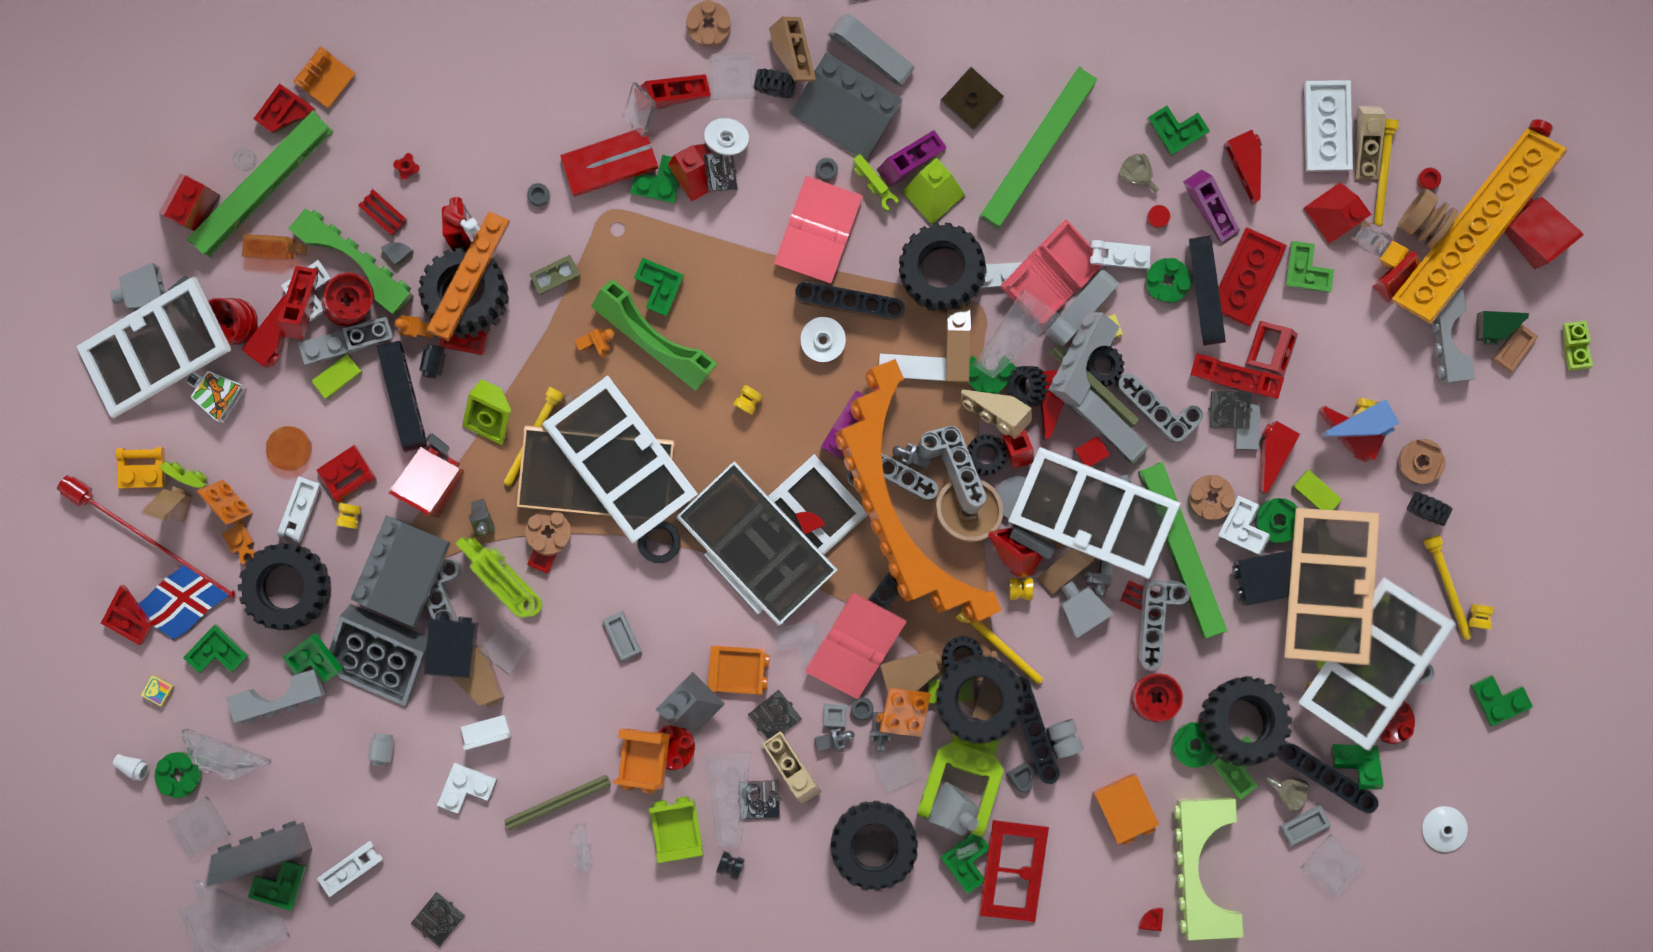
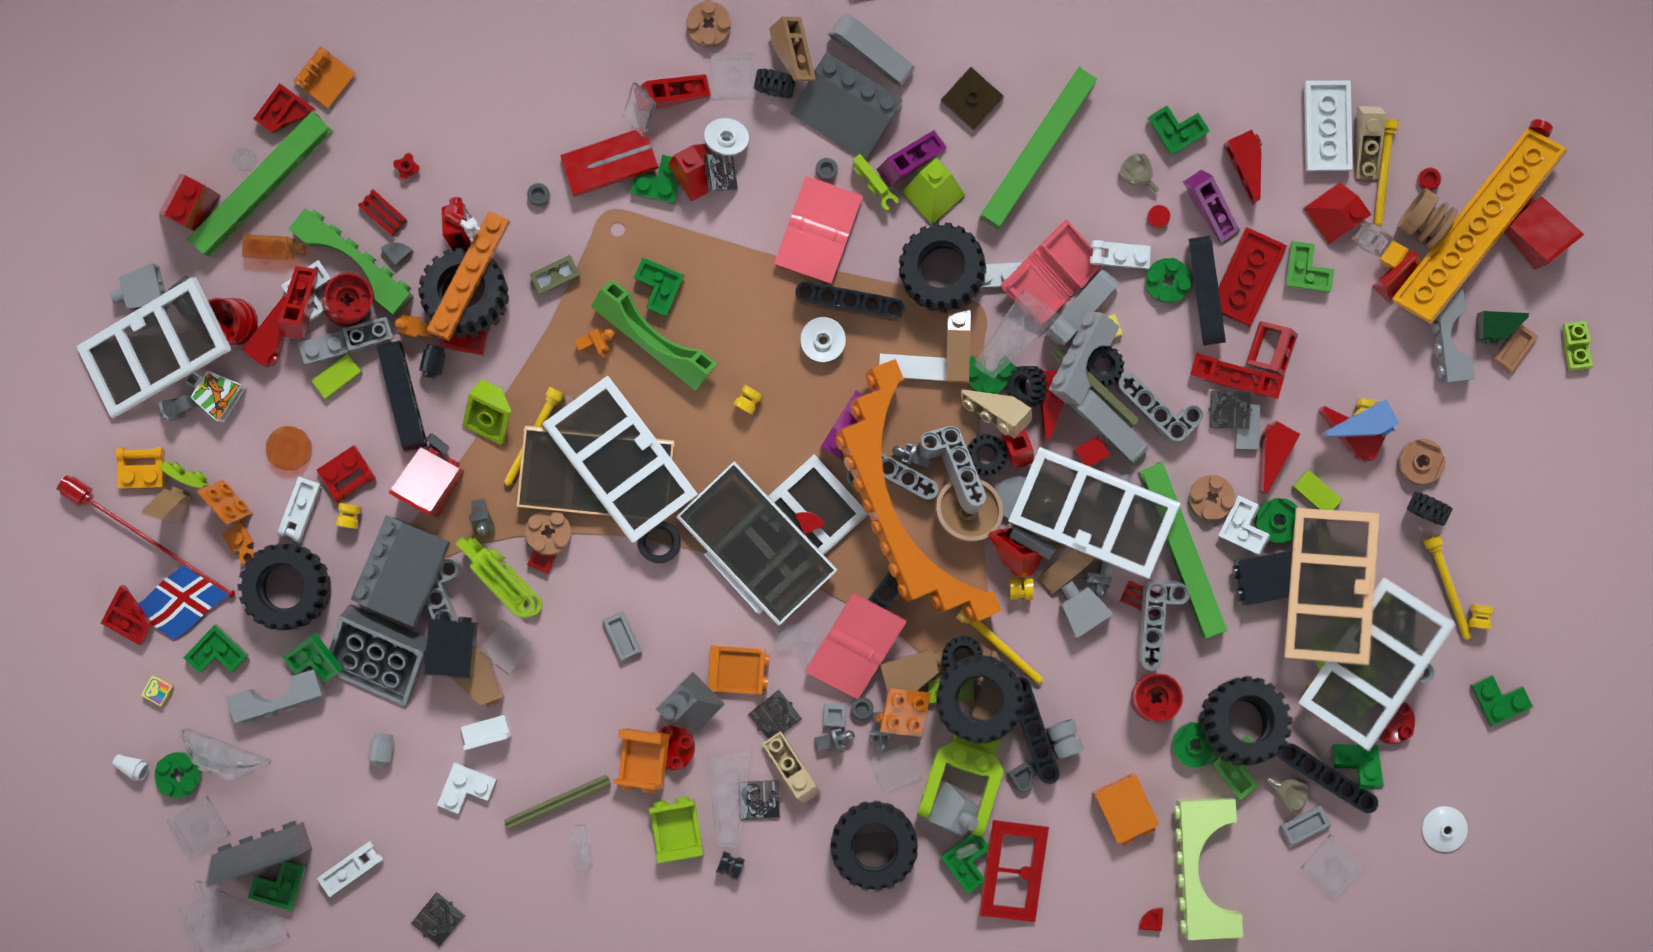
none -> flat silver piece [158,394,197,422]

